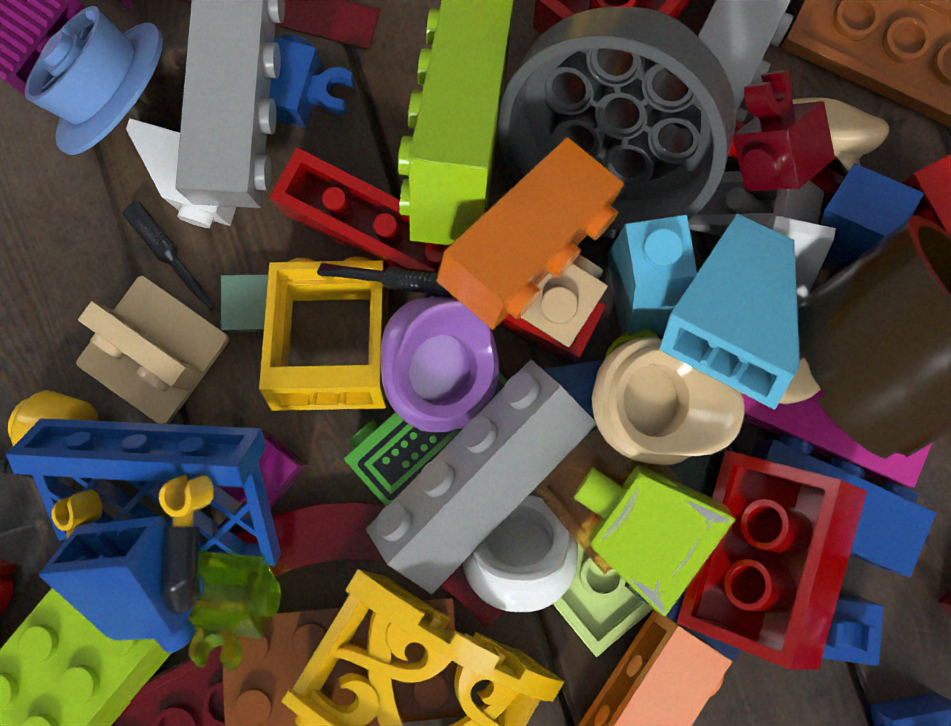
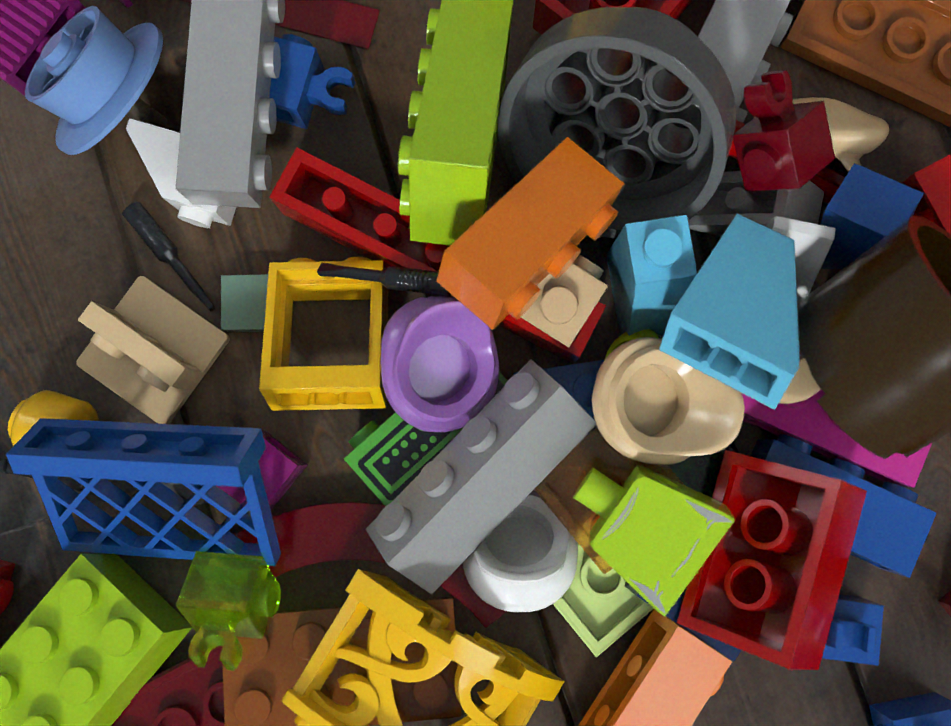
blue torso [38,475,214,653] -> none

